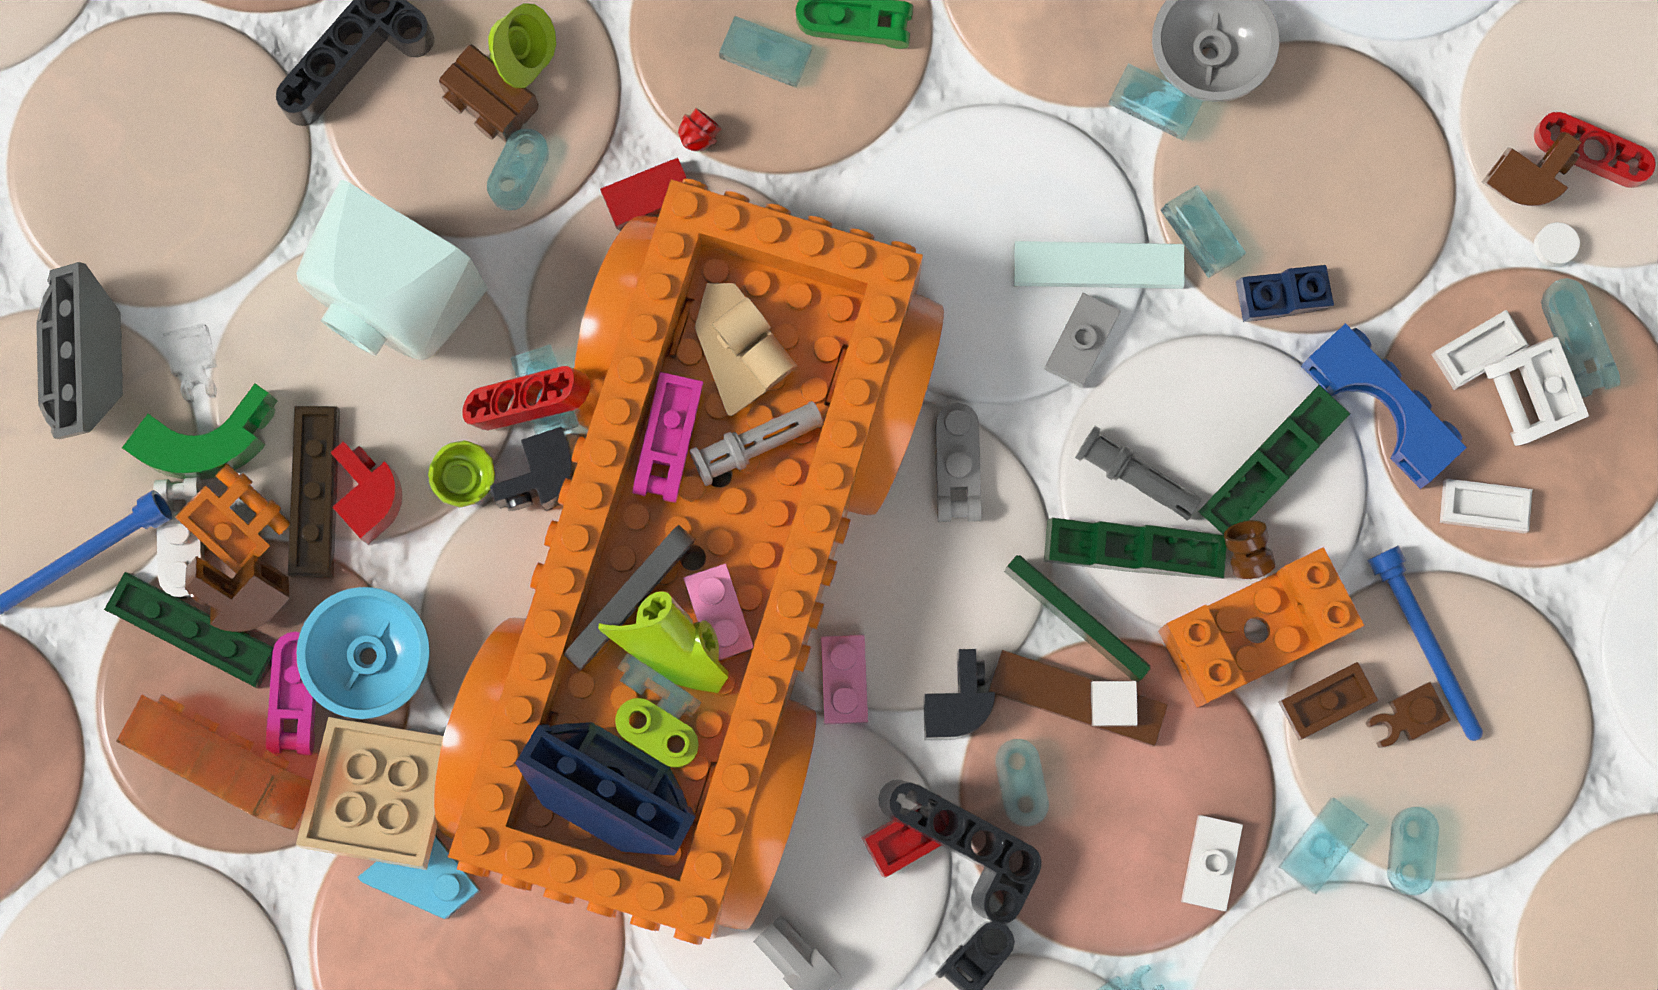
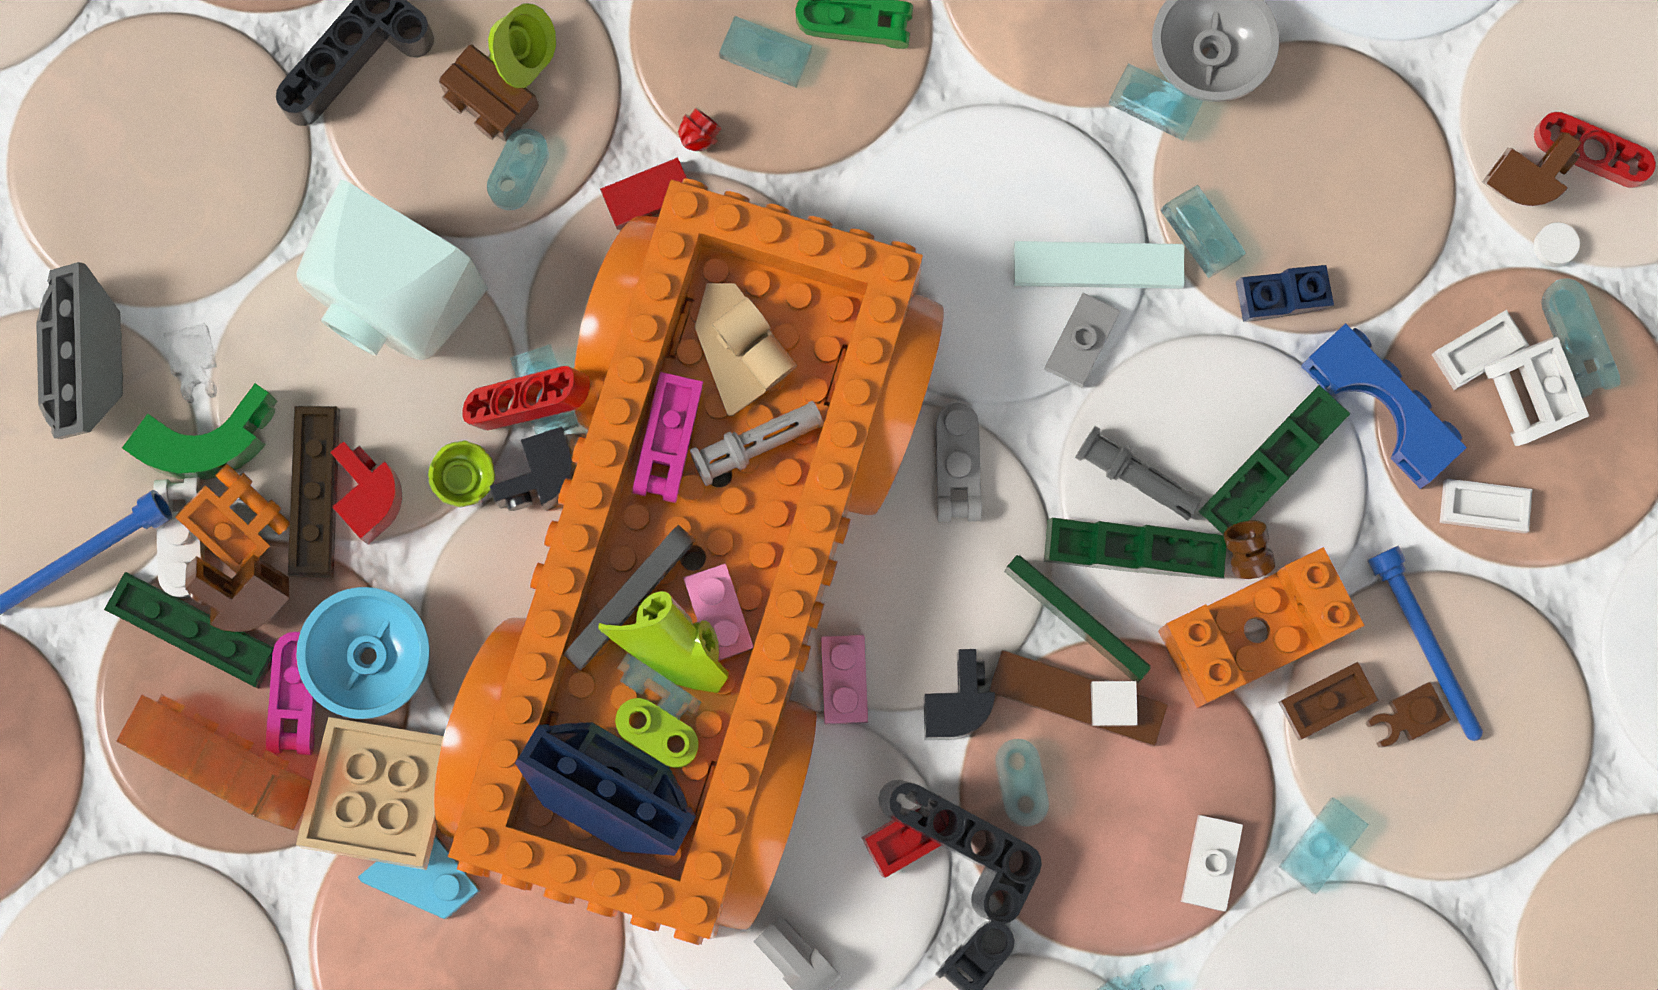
clear light blue plate [1387,807,1439,895] -> none

